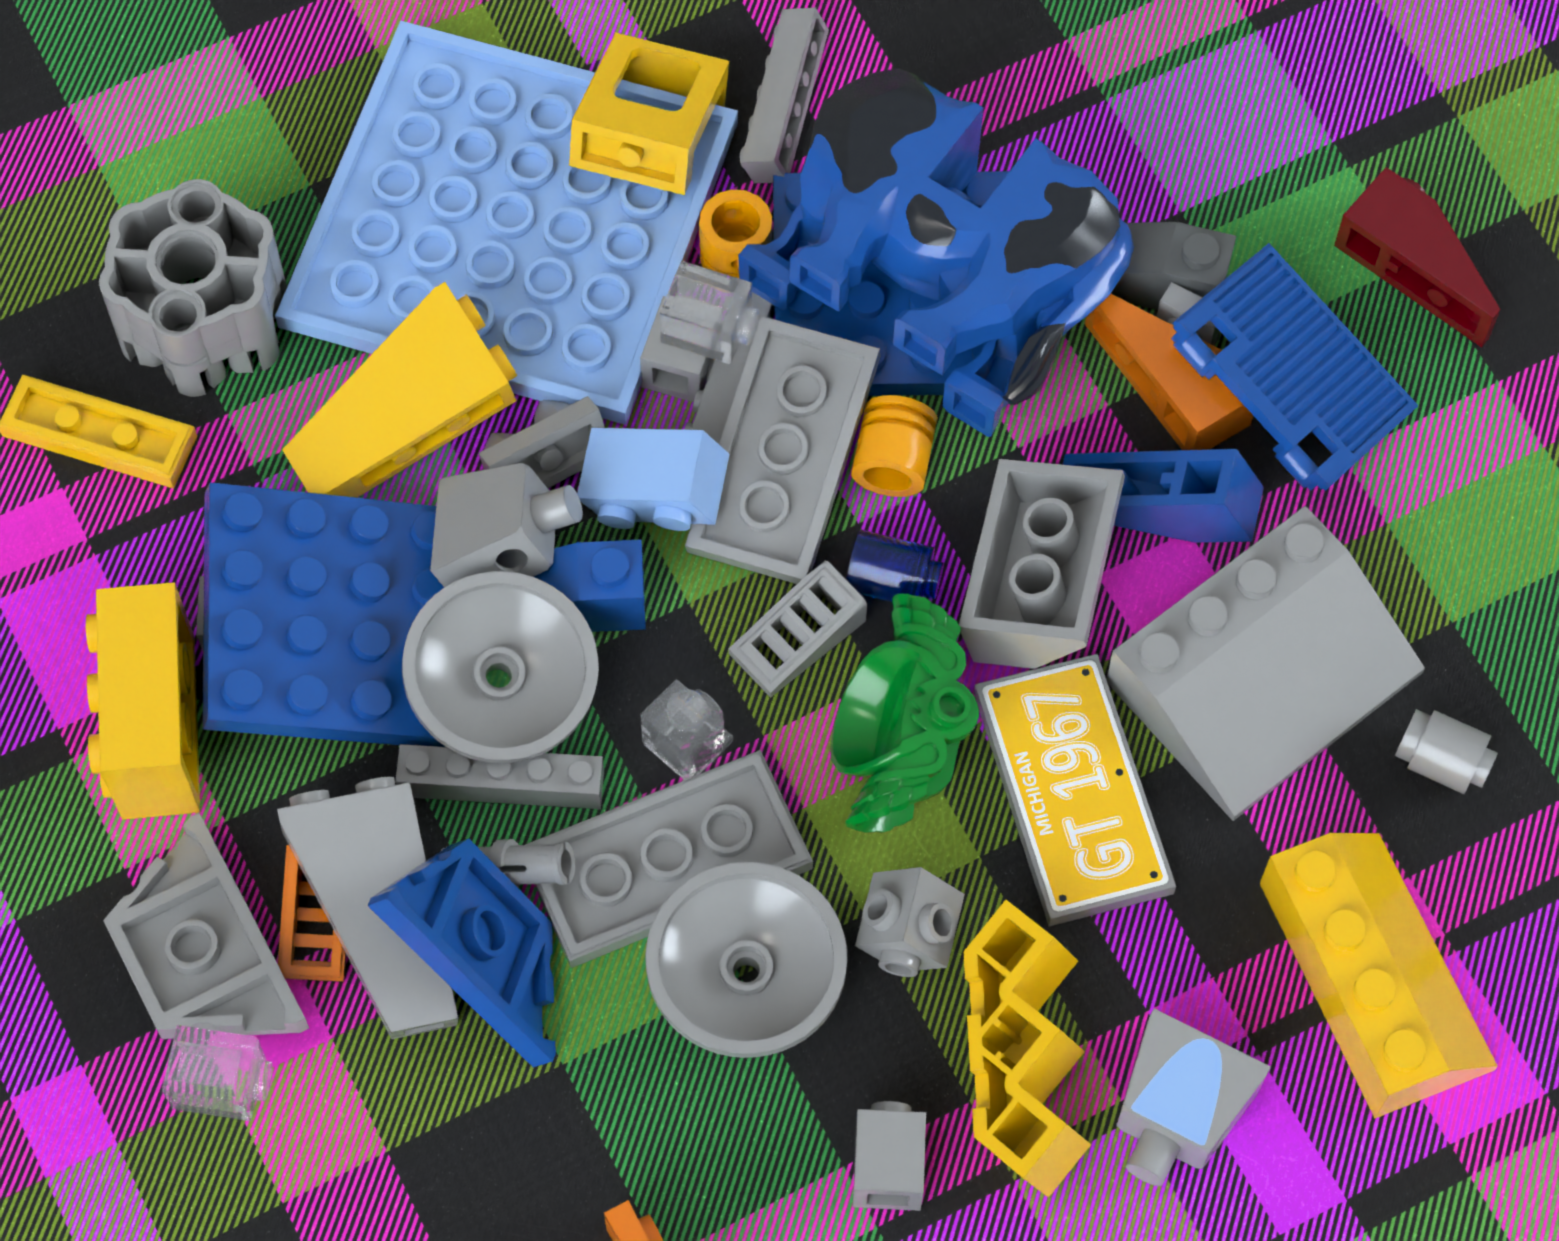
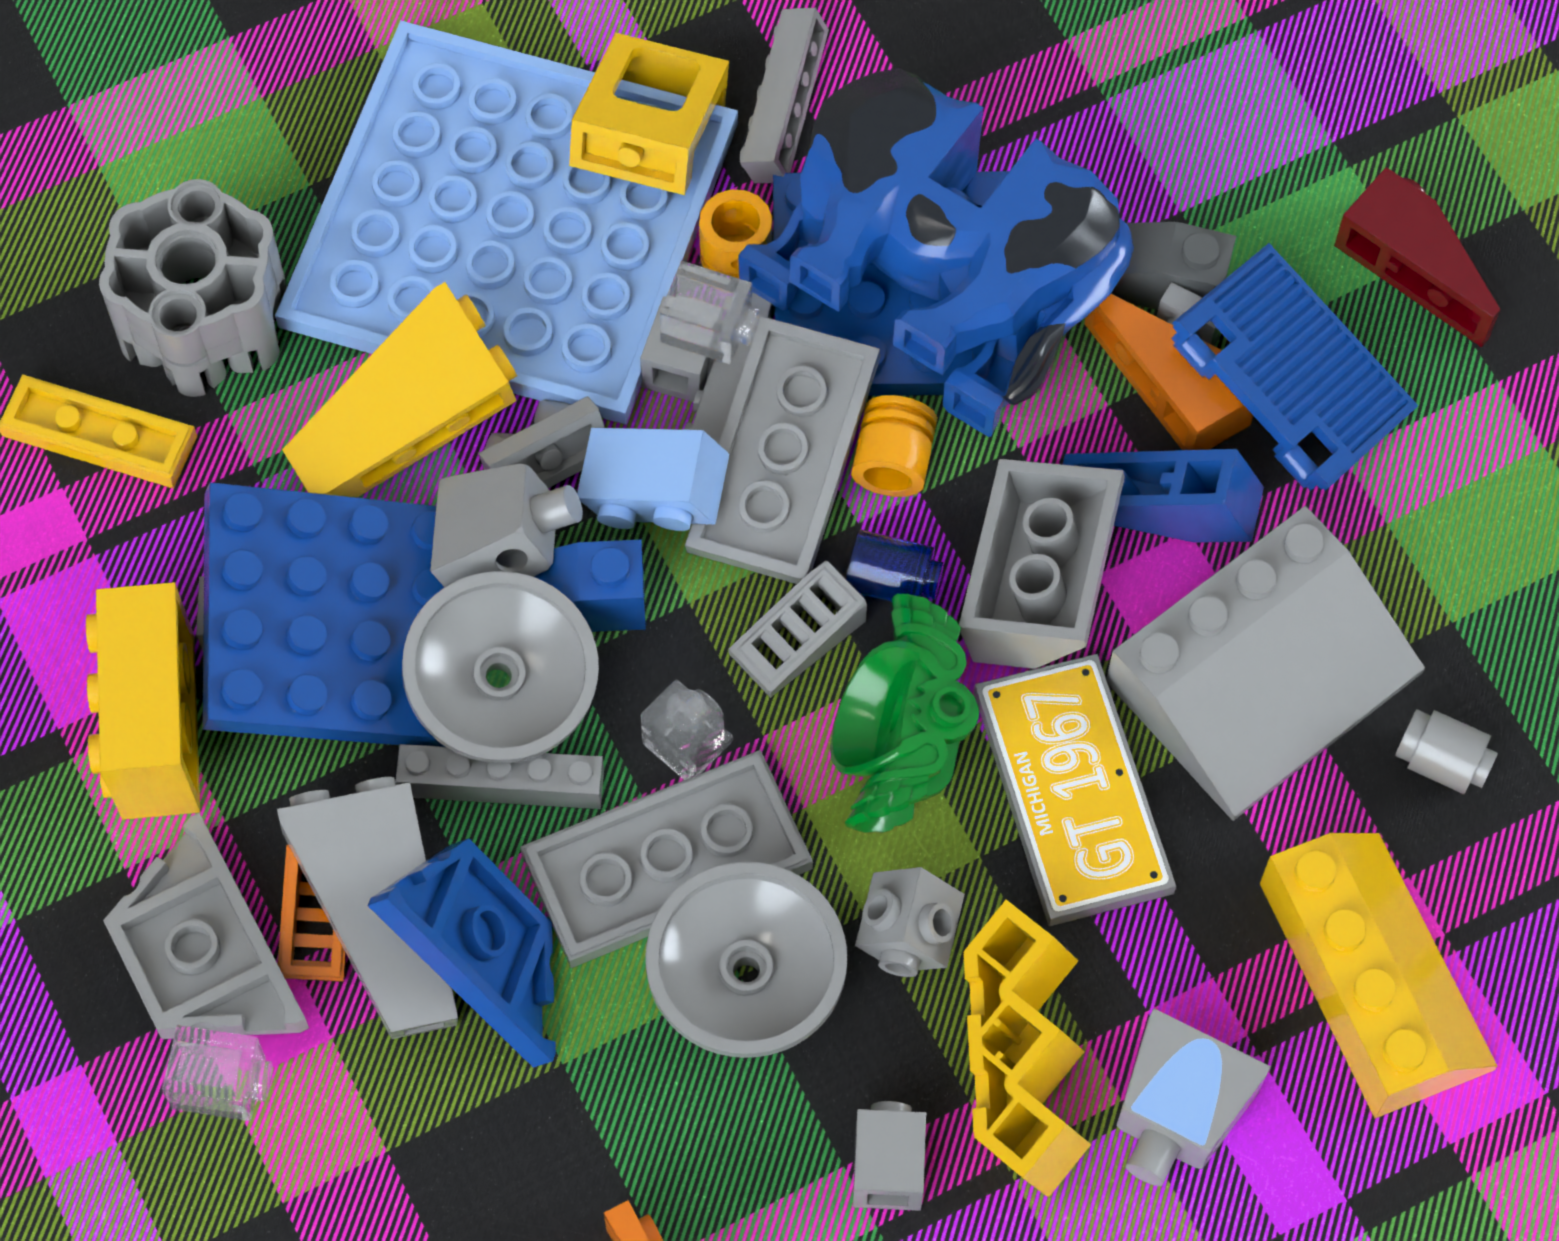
light grey pin [441,839,575,888] -> none

